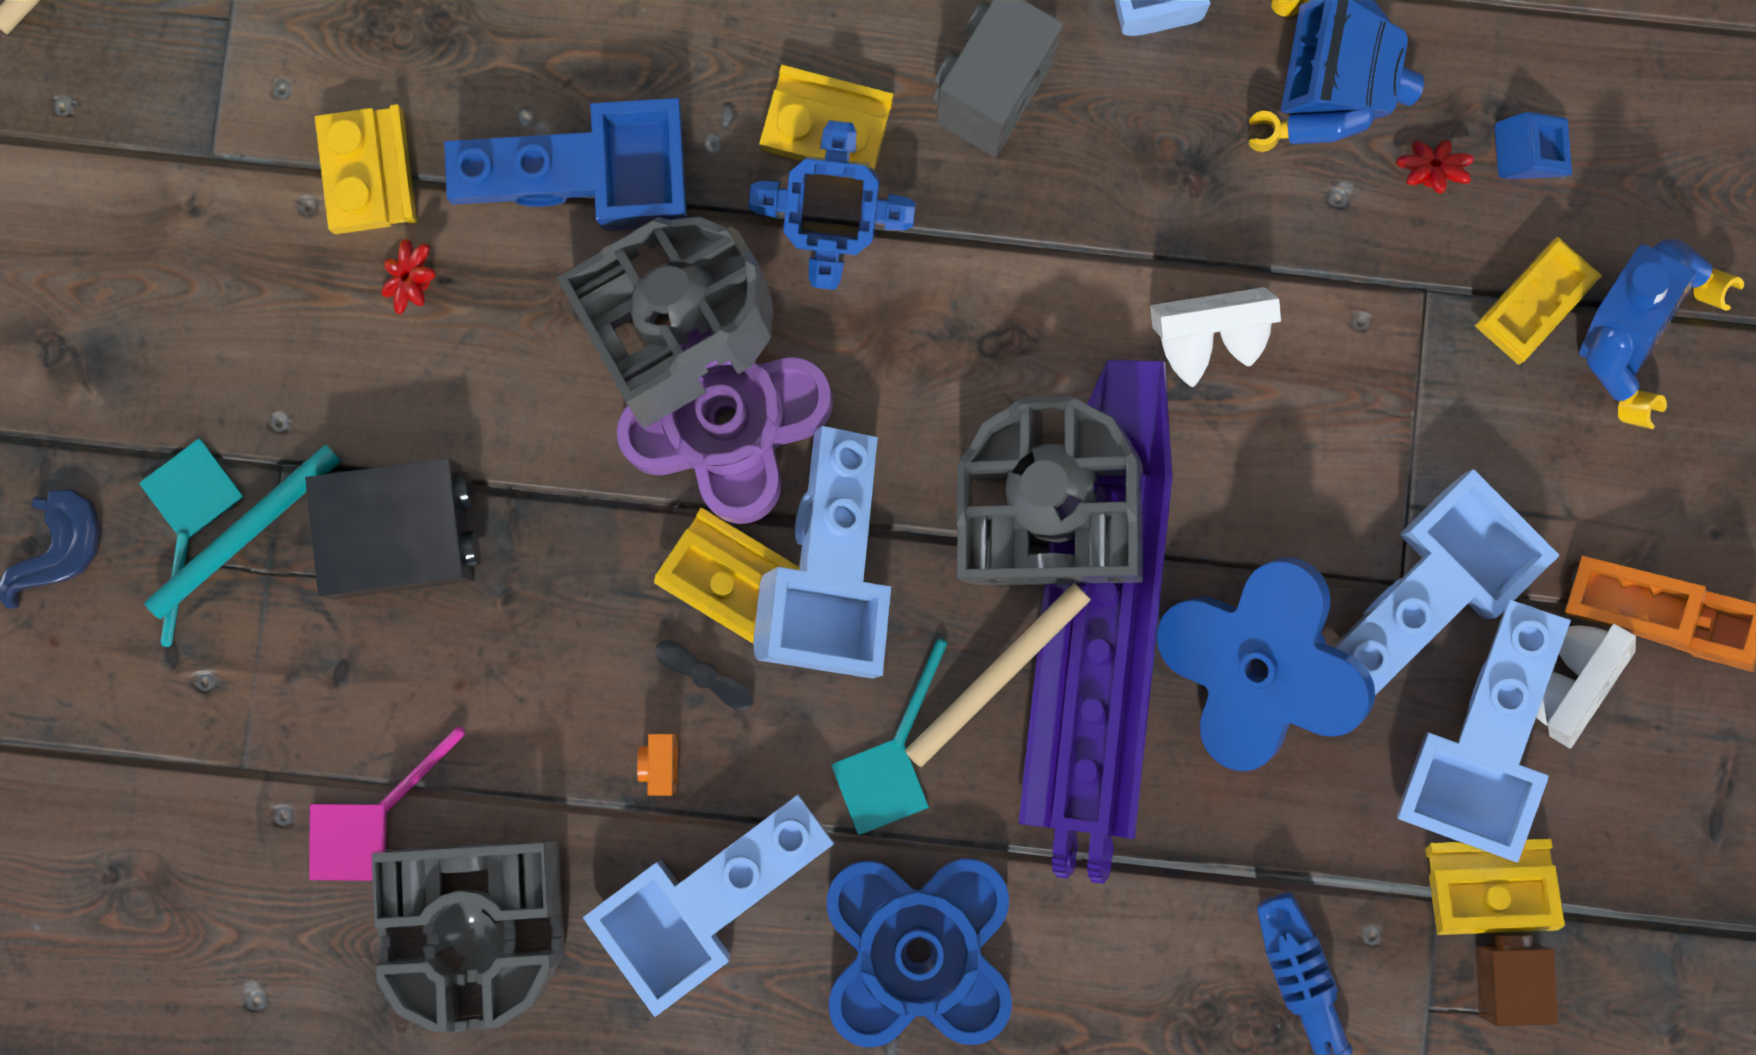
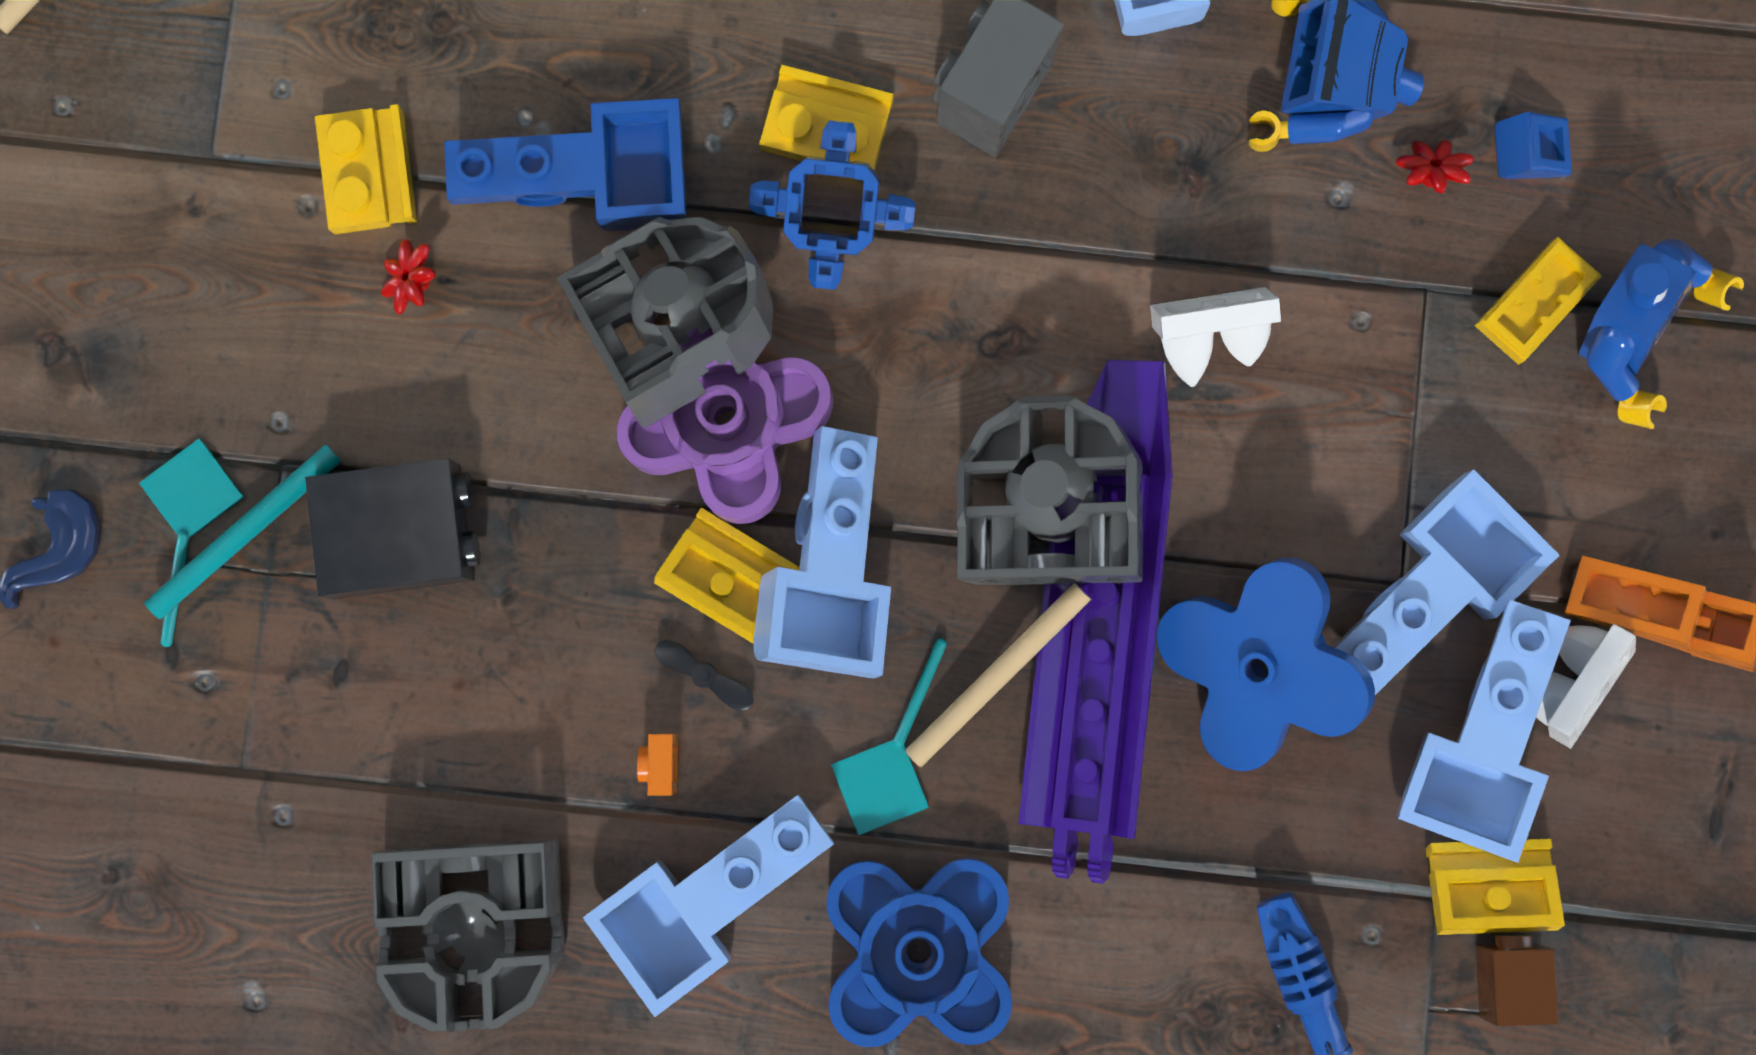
dark pink piece [309,727,465,881] -> none

